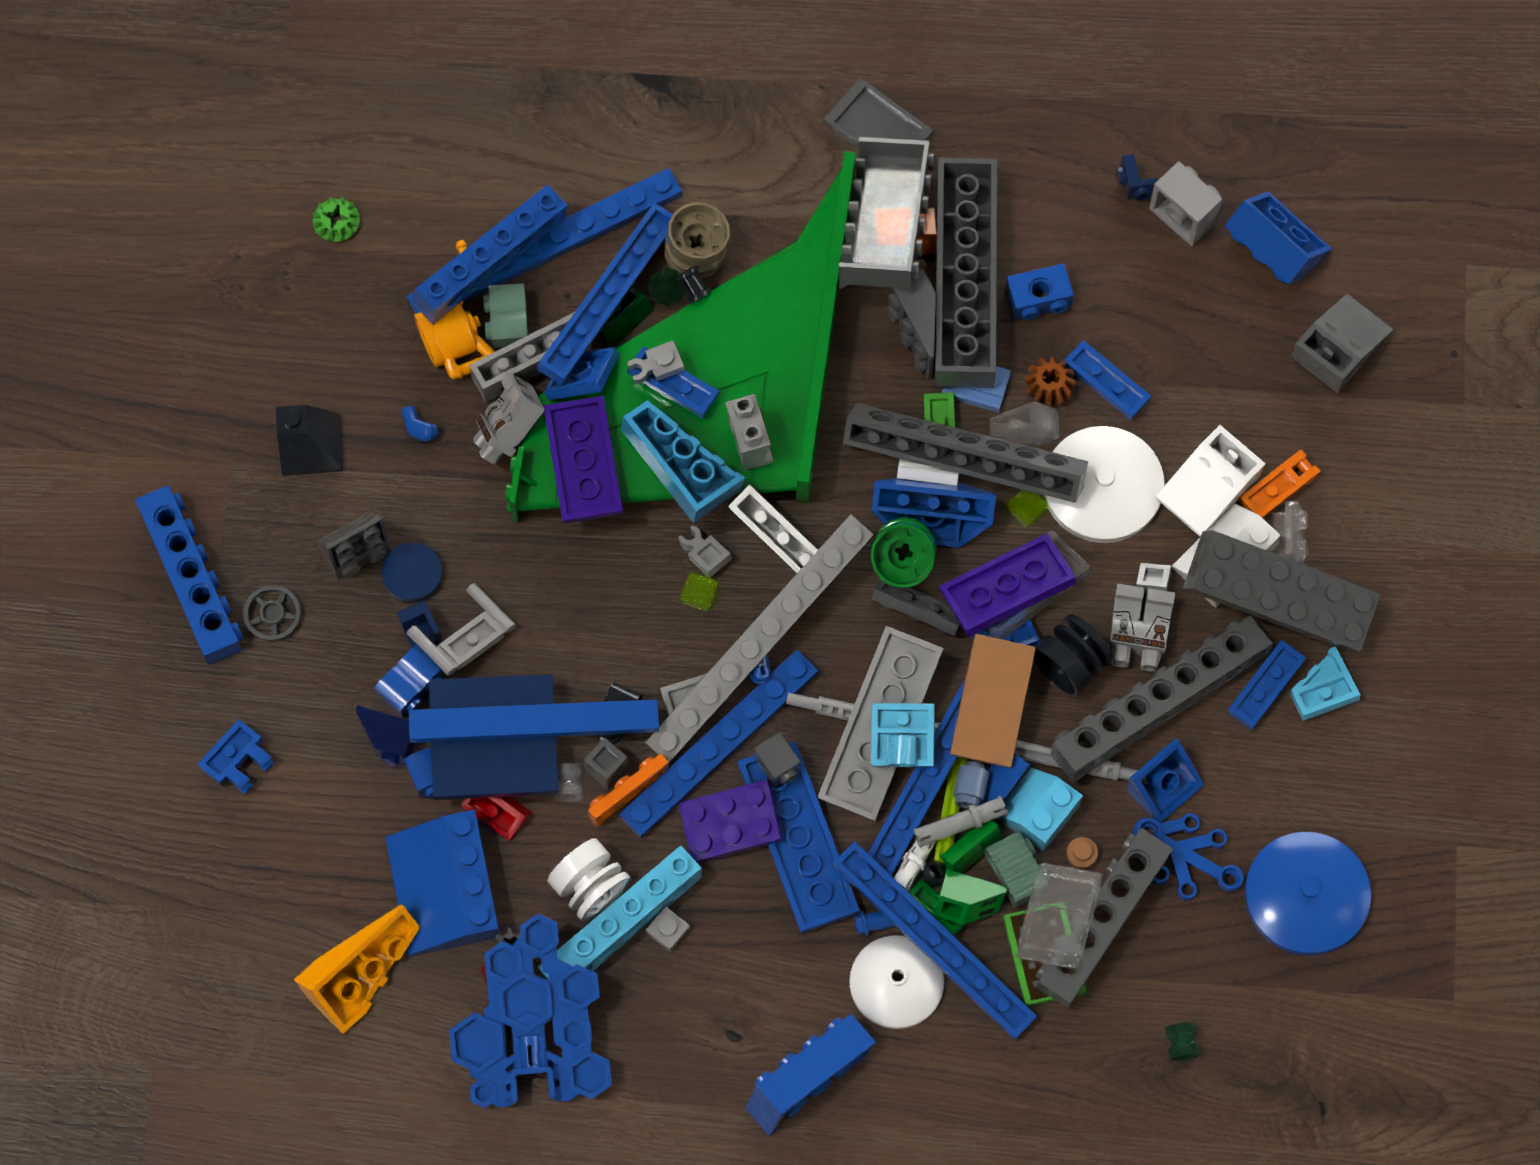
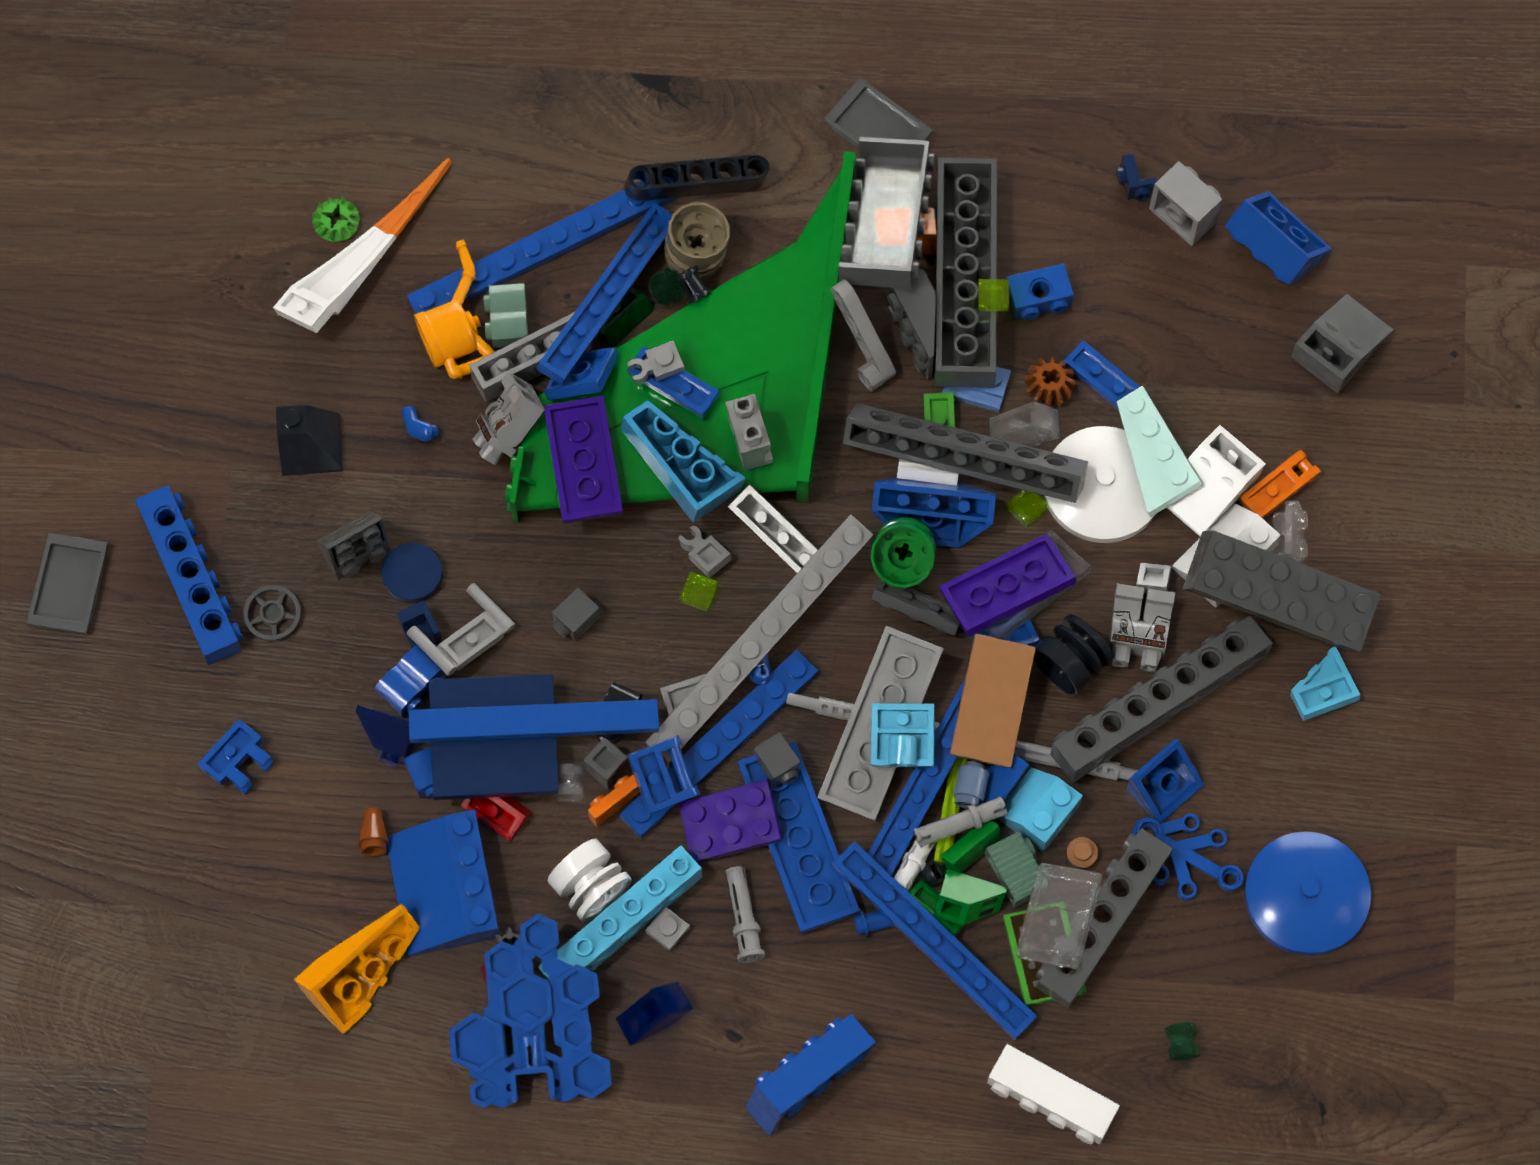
blue brick [413,184,568,325] -> none
white dish [850,935,944,1029] -> none
blue plate [1227,640,1306,731] -> none
none -> dark grey piece [26,533,109,635]
none -> white plate [273,158,452,333]
none -> dark orange cone [358,808,389,857]
none -> dark grey brick [552,588,601,642]
none -> clear blue slope [616,981,693,1046]
none -> black beam [624,154,769,201]
none -> blue plate [627,735,700,813]
none -> light grey pin [725,866,765,963]
none -> light grey beam [831,279,896,392]
none -> clear neon green tile [978,279,1009,311]
none -> white brick [987,1044,1120,1145]
none -> light aqua wing [1117,386,1203,517]

